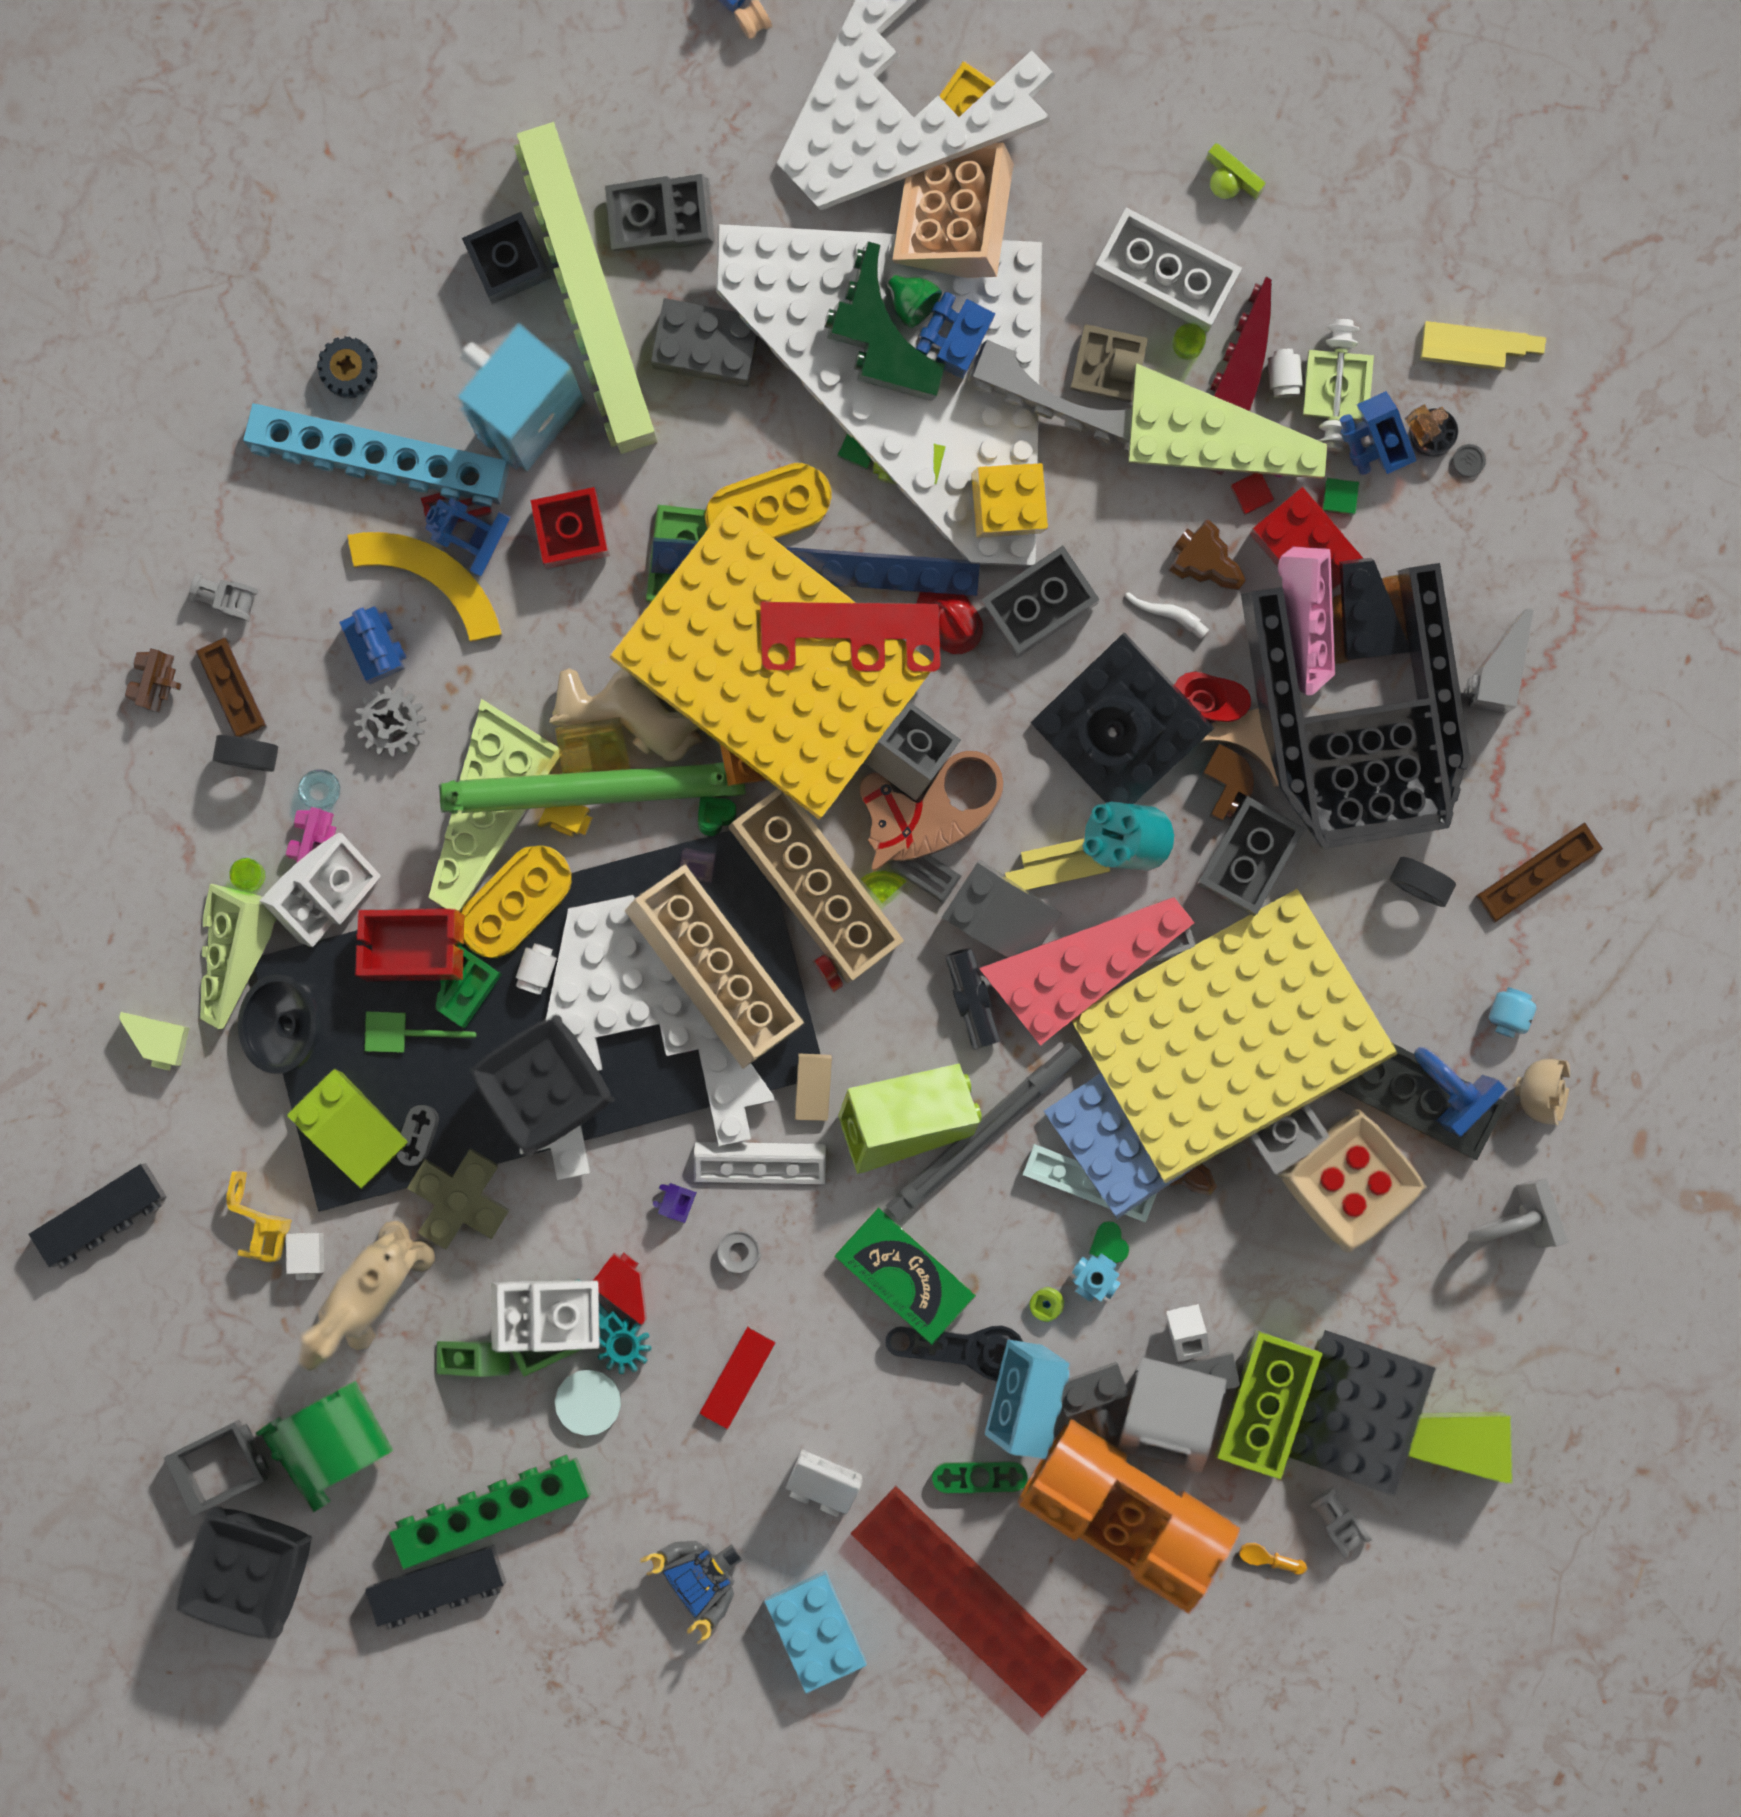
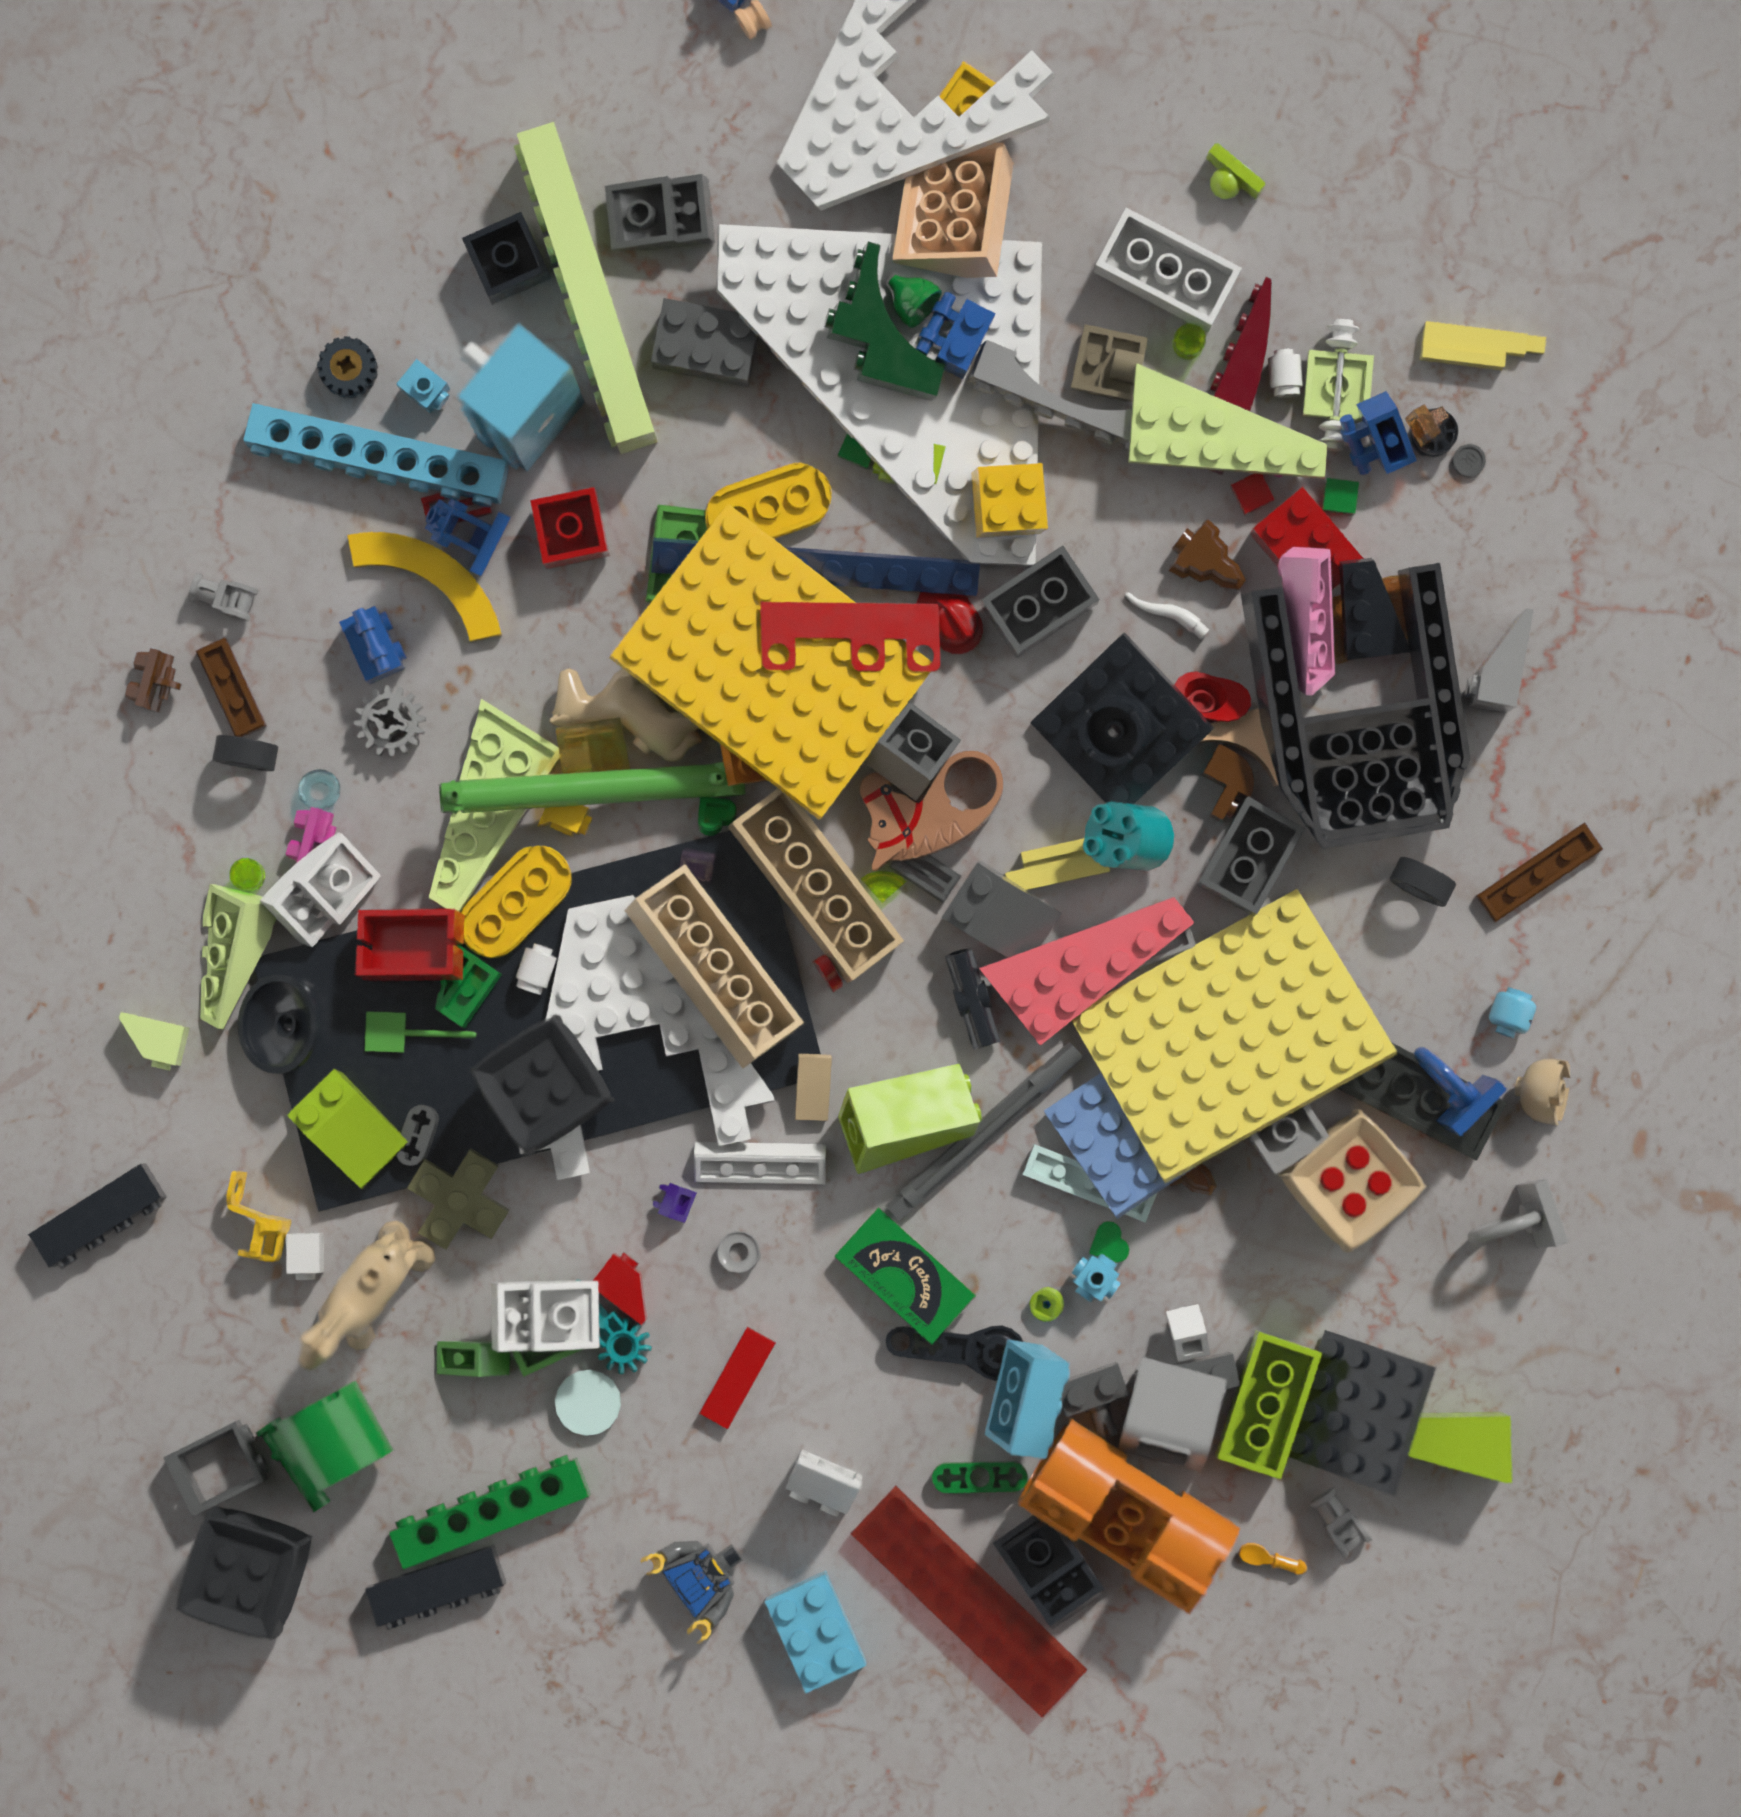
none -> medium azure brick [396,359,450,413]
none -> black slope [993,1515,1106,1630]

